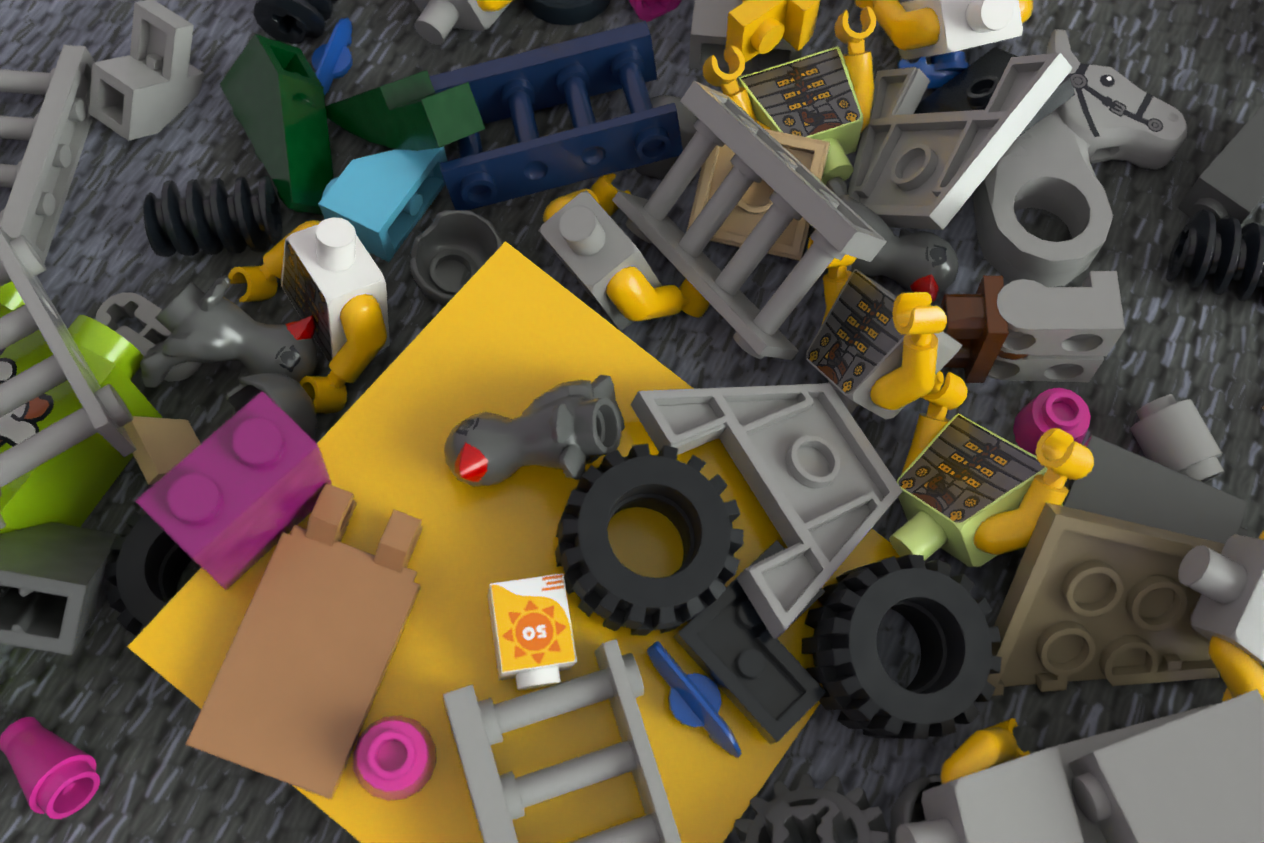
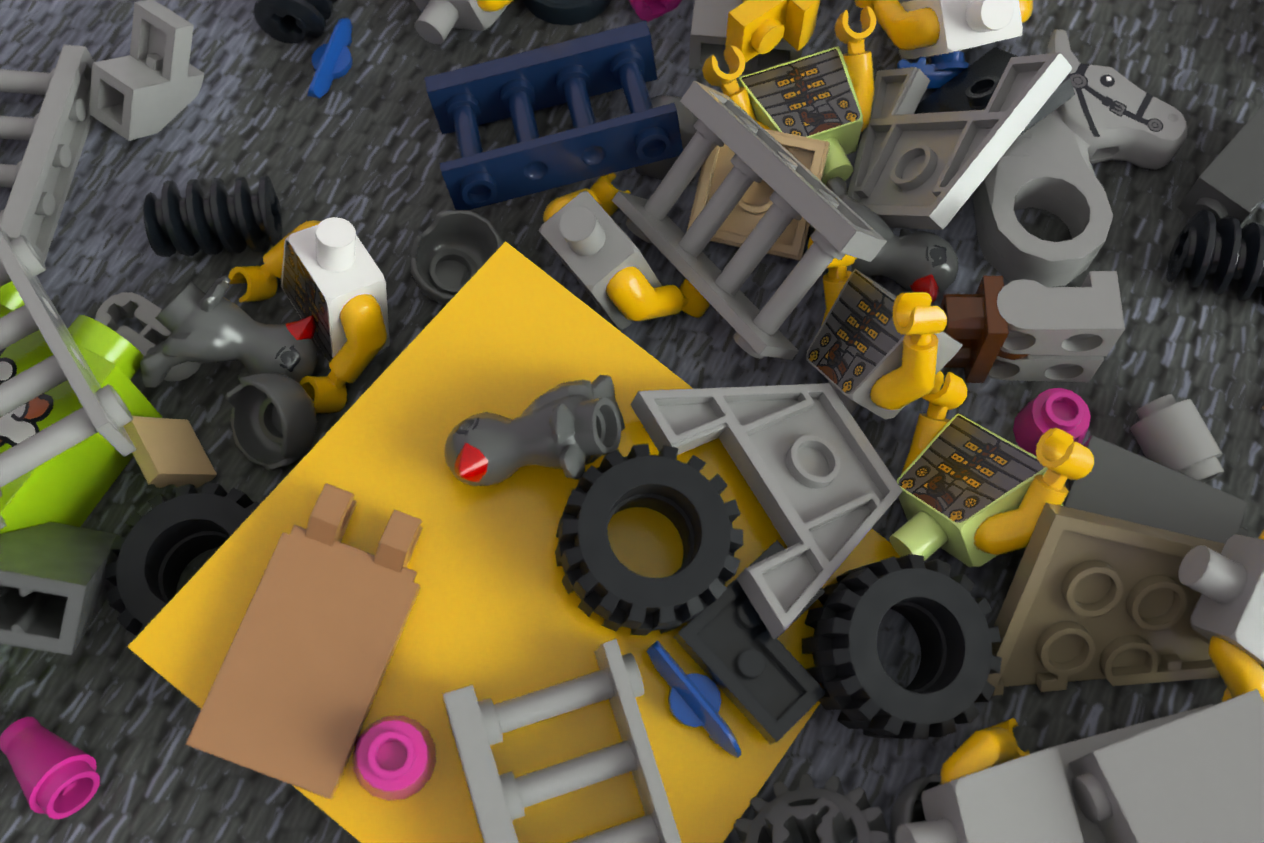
magenta brick [136,391,332,590] -> none
dark green slope [219,34,334,215] -> none
medium azure slope [318,146,447,262] -> none
dark green slope [326,70,485,151] -> none
brick [487,573,577,690] -> none

